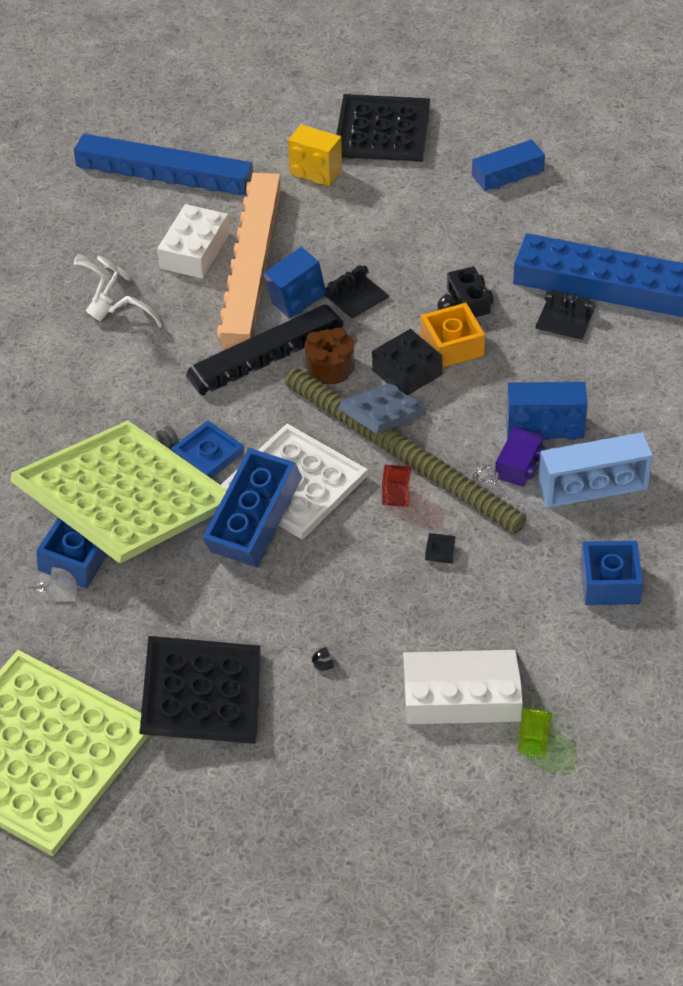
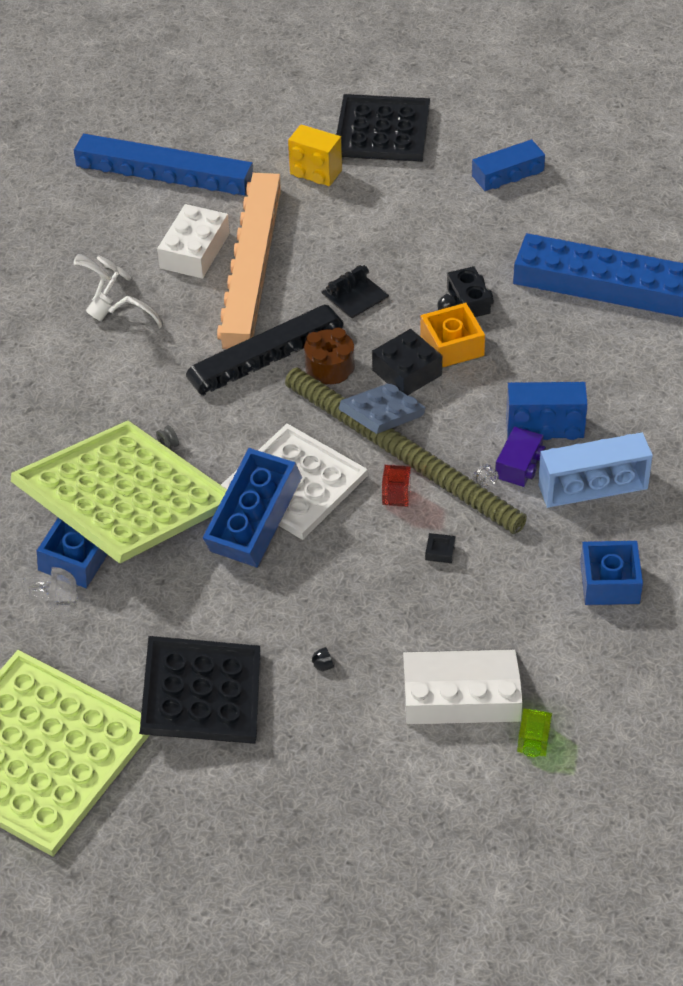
blue plate [171,420,244,478] -> none
blue brick [264,246,327,318] -> none
black hinge [535,290,595,340] -> none

